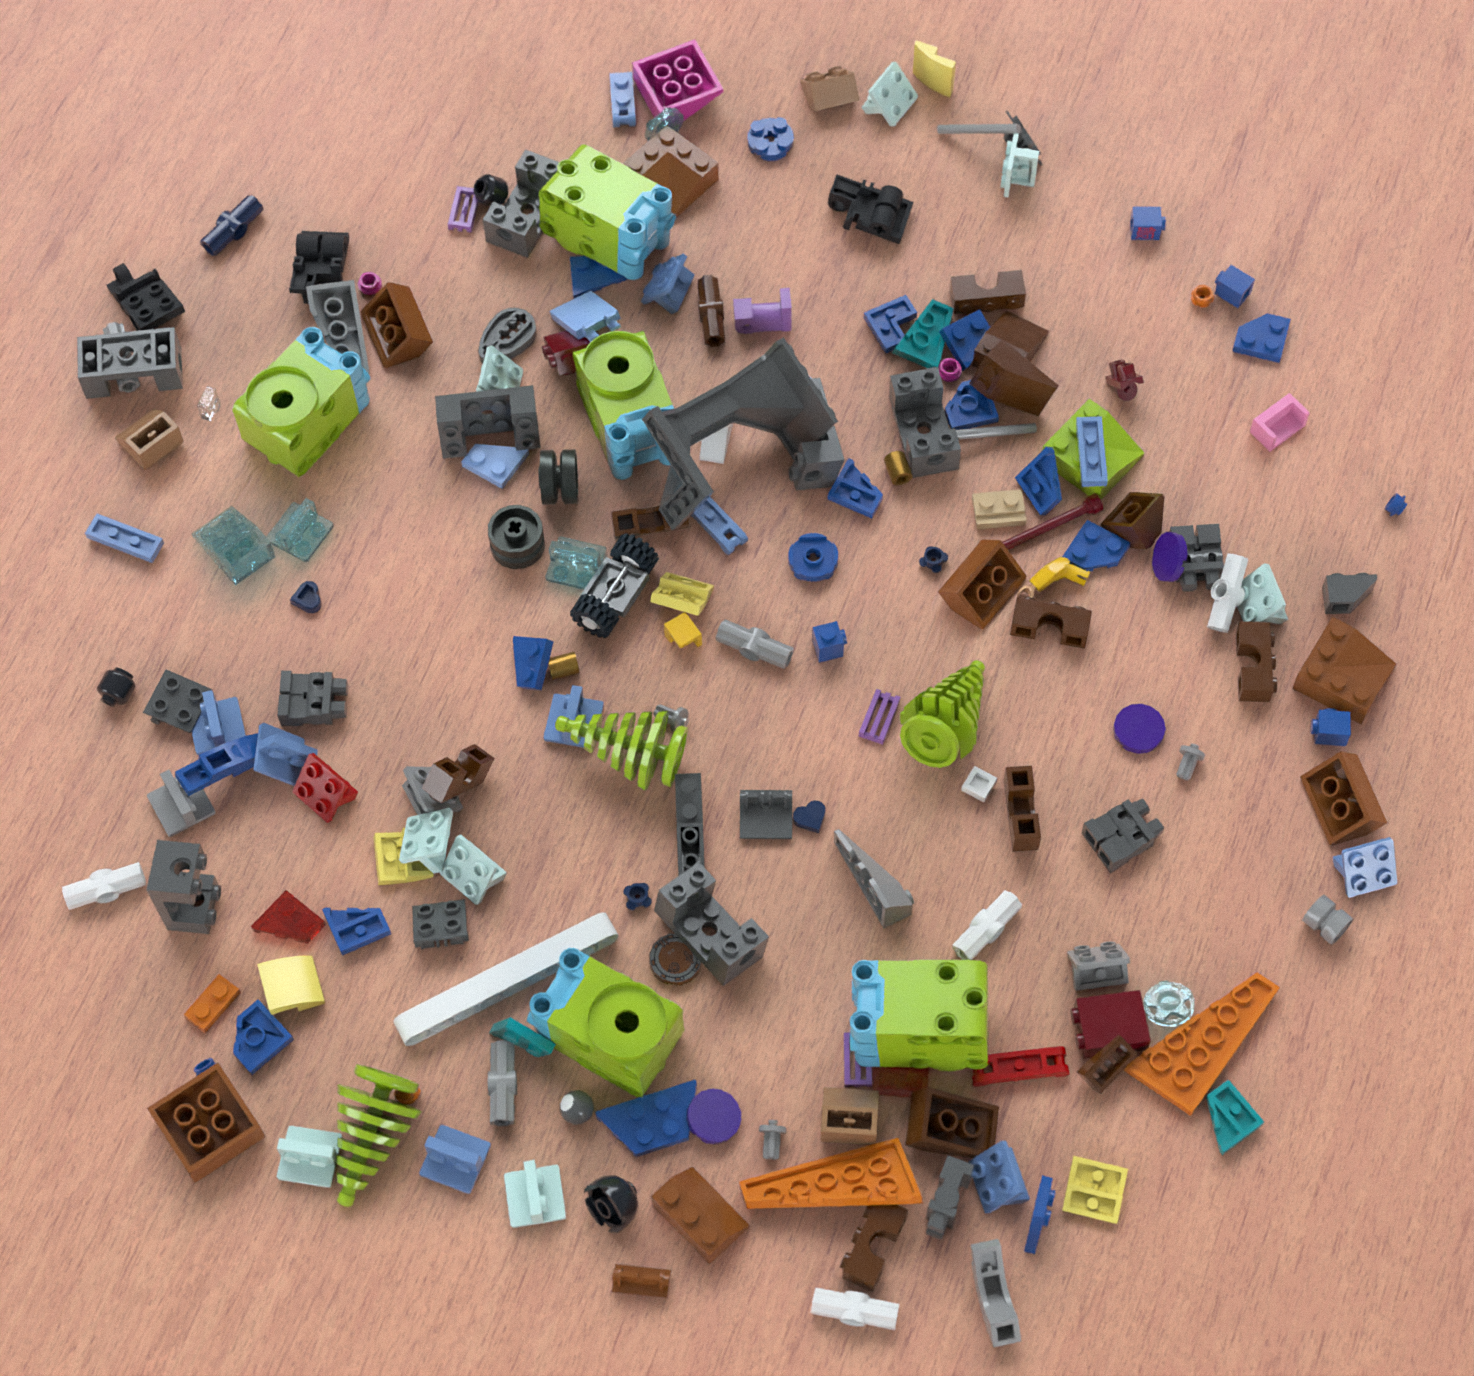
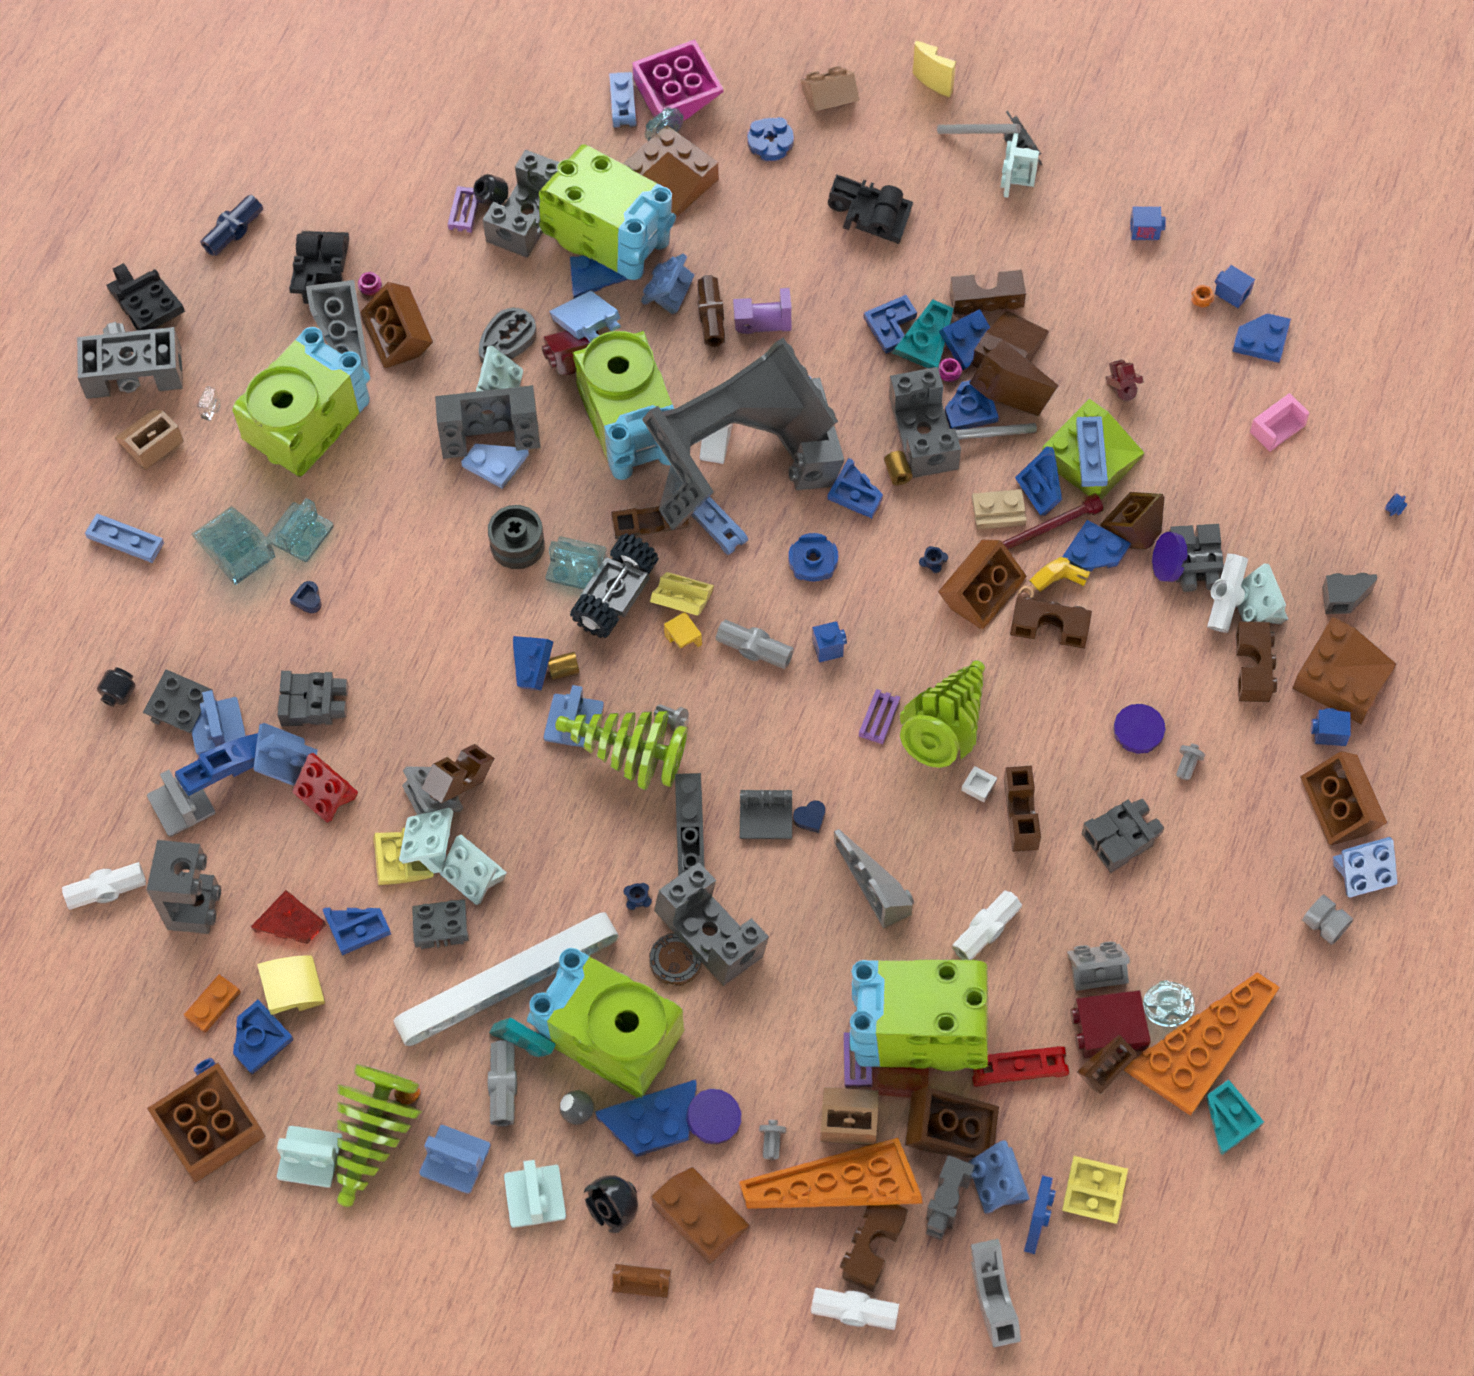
pearl dark grey wheel [538,449,578,505] -> none
light aqua bracket [862,62,918,126] -> none

